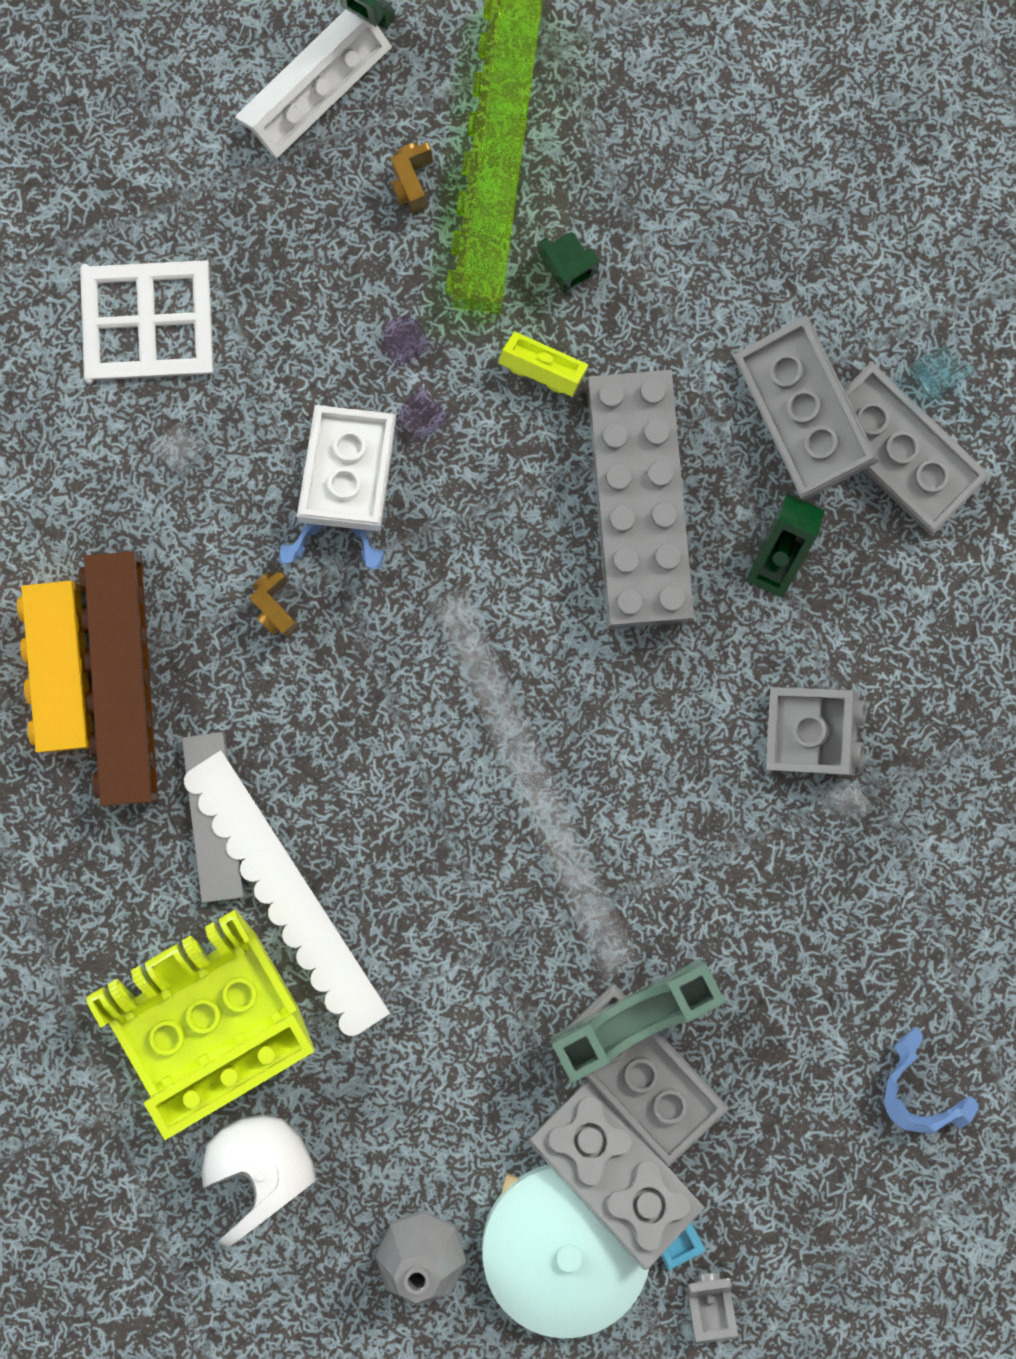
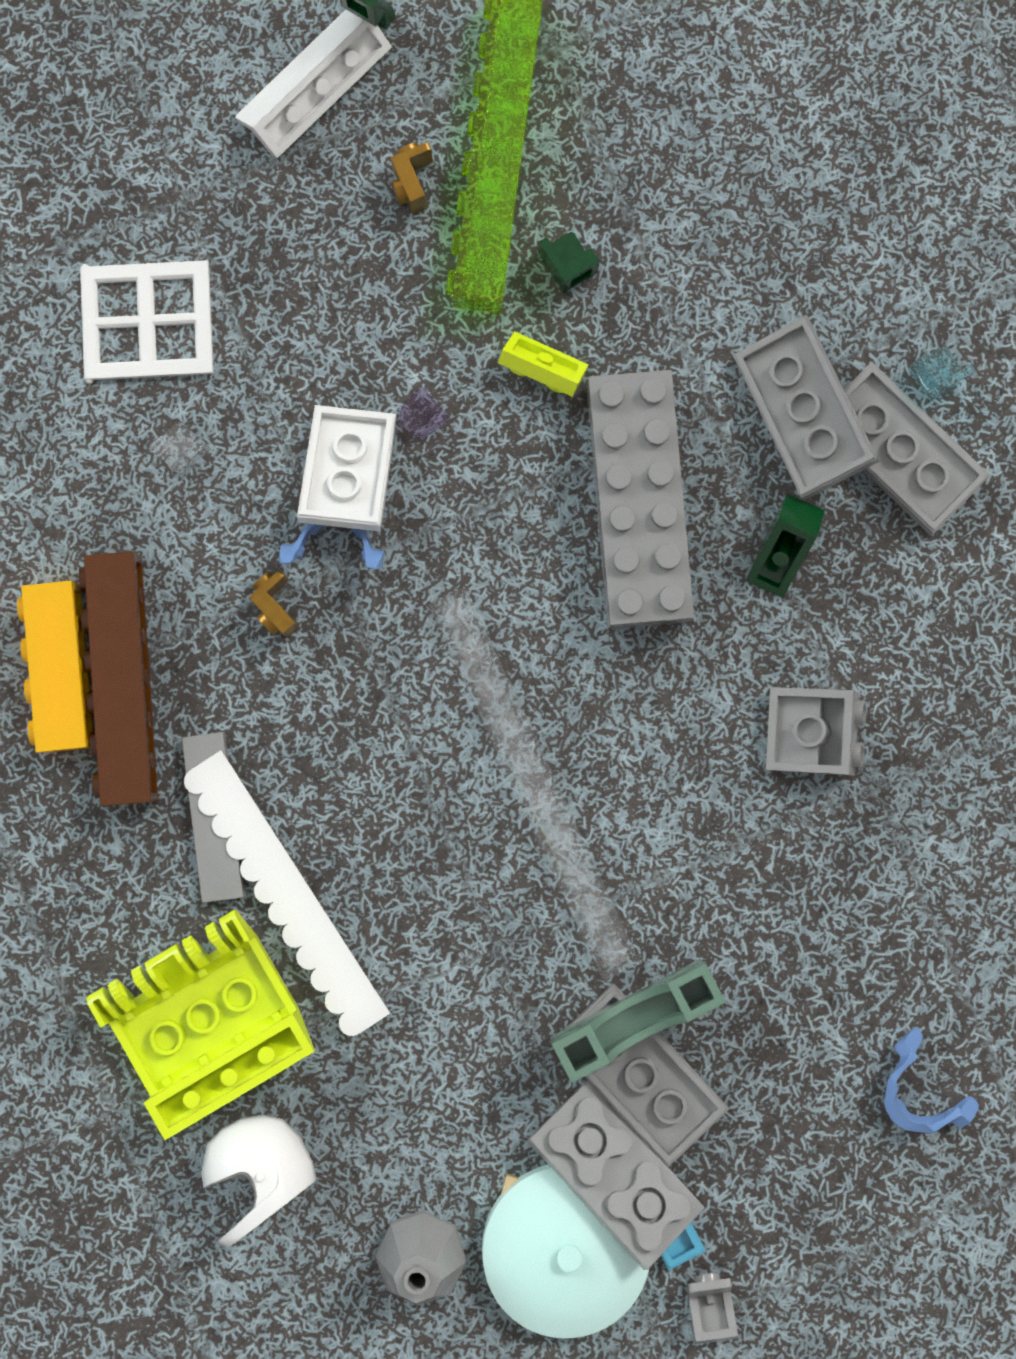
clear purple tile [384,316,432,366] -> none
clear slope [816,779,874,828] -> none

